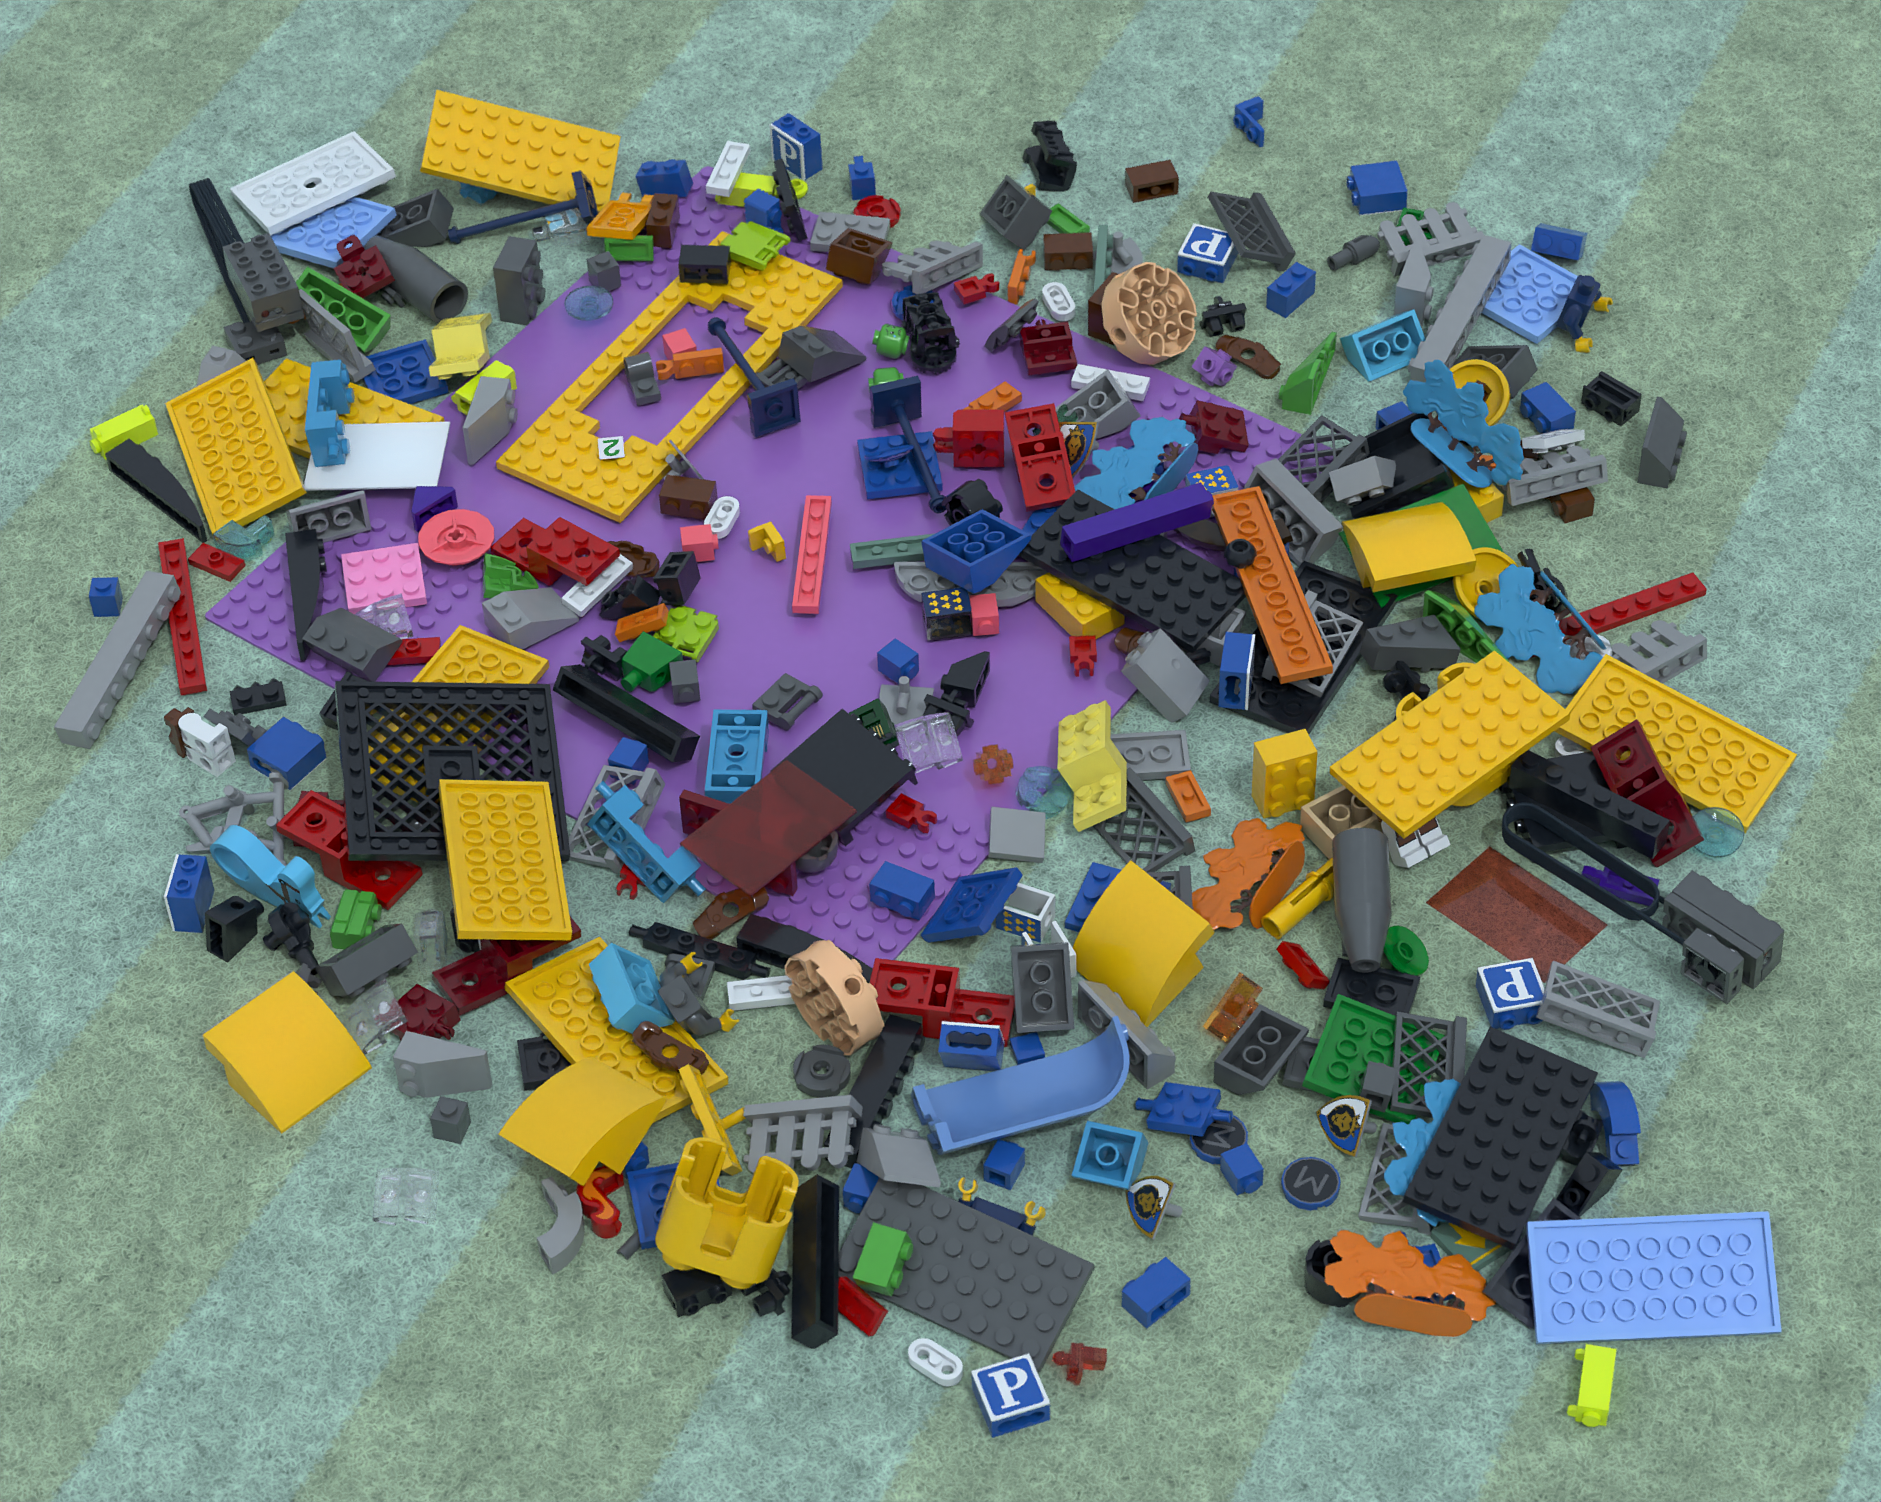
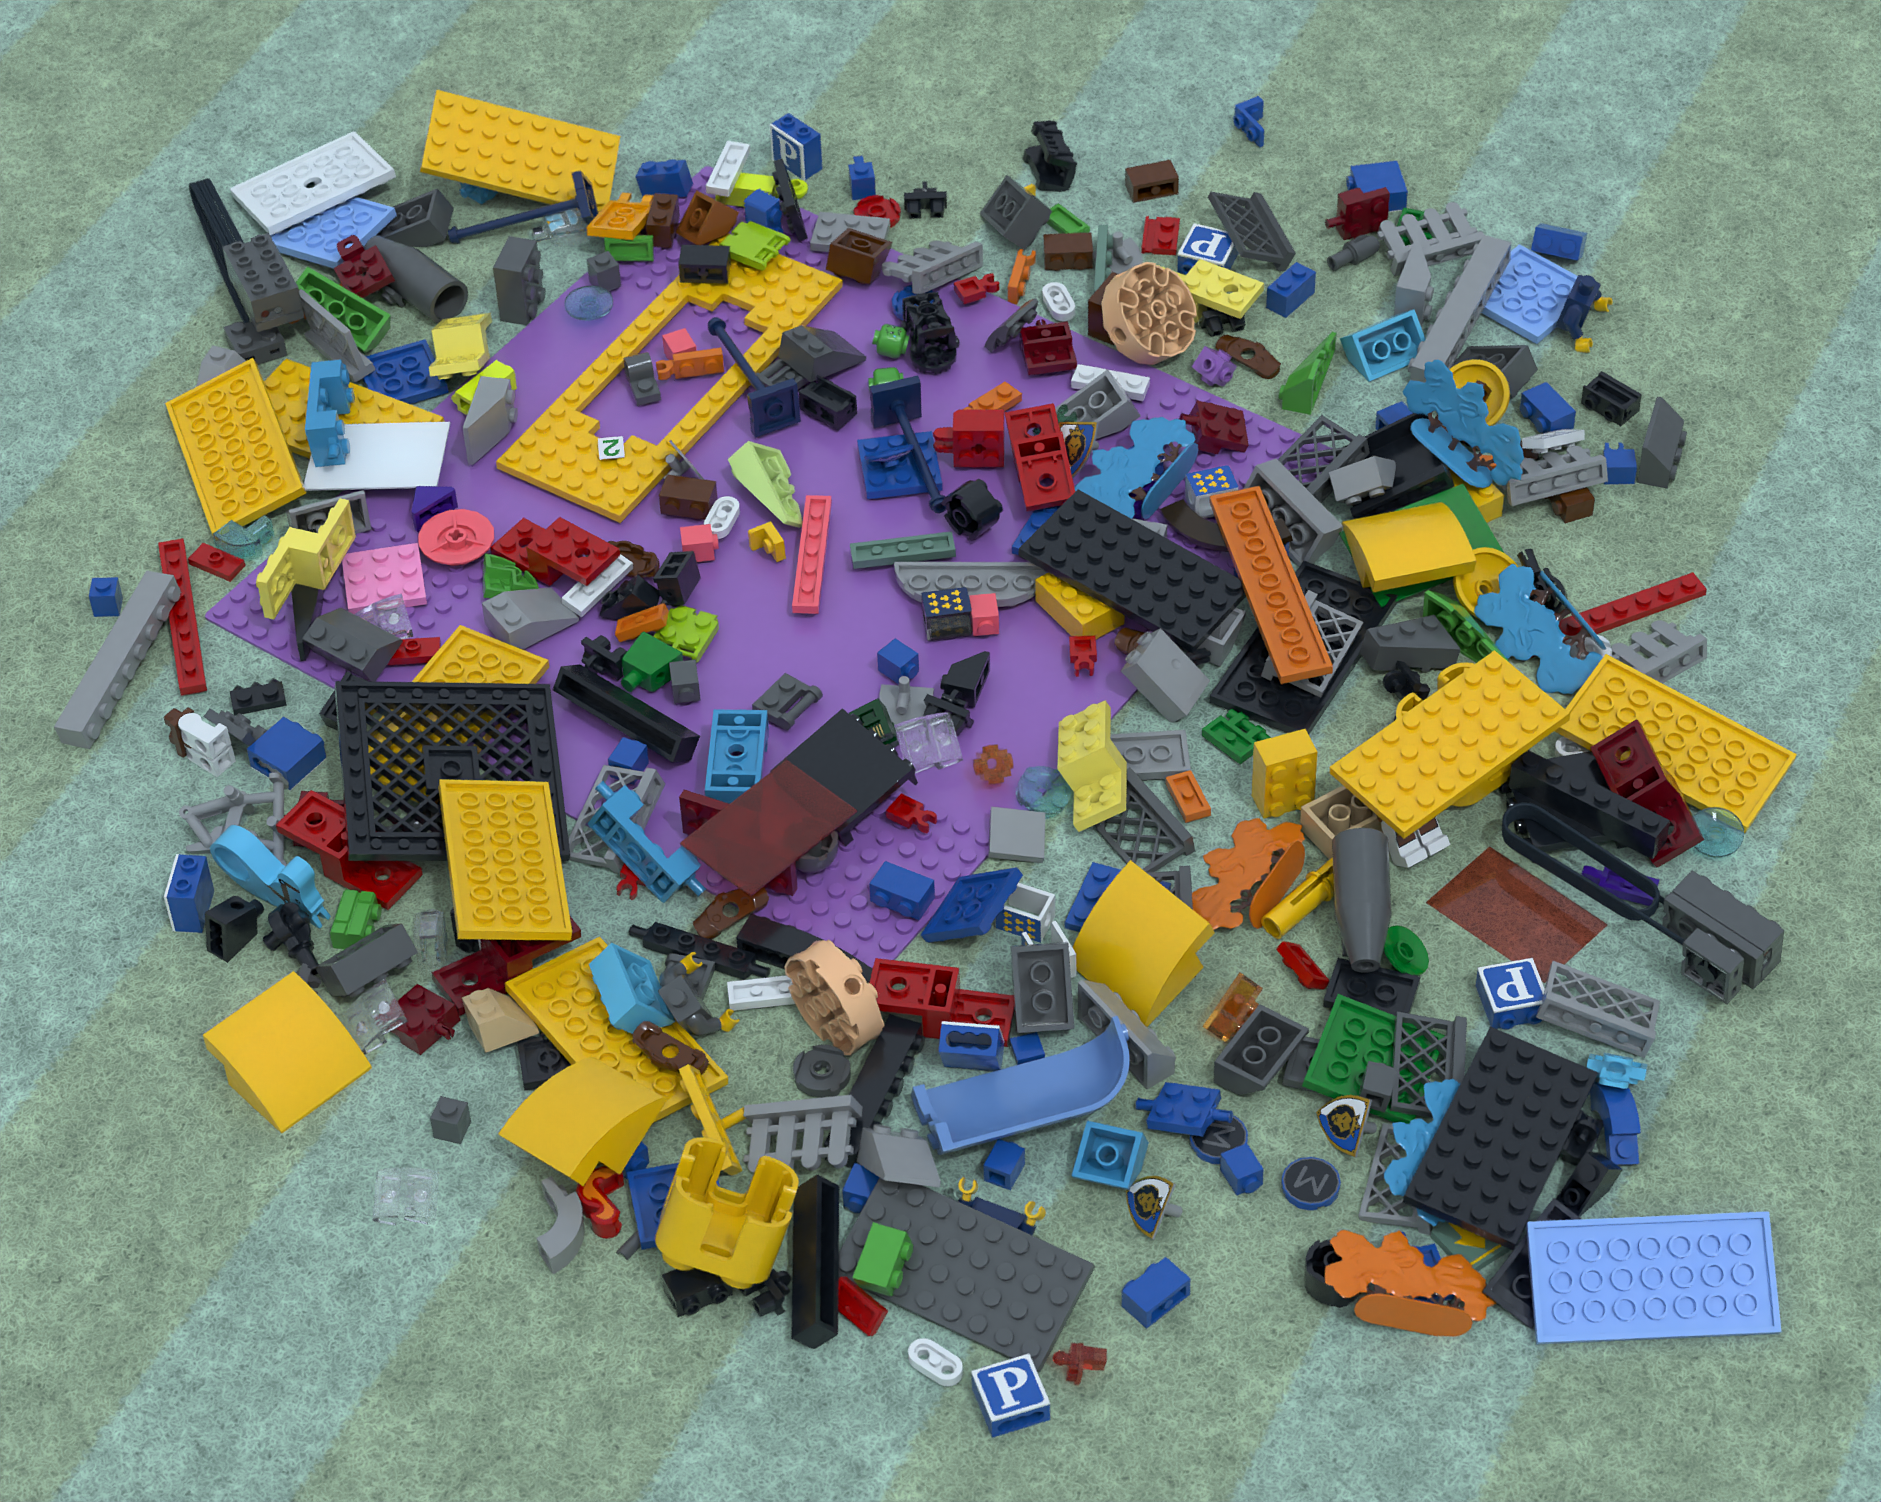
neon yellow brick [89,404,158,460] -> none
black slope [105,439,207,543] -> none
light grey slope [393,1031,493,1098] -> none
blue slope [921,509,1031,594] -> none
dark purple brick [1060,482,1214,562] -> none
blue piece [1219,632,1255,710] -> none
black plate [1223,539,1257,569] -> none
neon yellow brick [1567,1344,1617,1427] -> none
none -> light yellow bracket [256,498,356,620]
none -> tan slope [462,988,539,1053]
none -> dark orange slope [675,190,739,245]
none -> yellowish green wedge [728,441,803,528]
none -> black hinge [799,375,857,430]
none -> black hips [904,181,947,219]
none -> red plate [1141,216,1180,256]
none -> light yellow bracket [1160,259,1264,323]
none -> green plate [1202,709,1272,765]
none -> dark red plate [1325,187,1390,240]
none -> medium azure plate [1587,1053,1648,1089]
none -> blue brick [1603,442,1637,485]

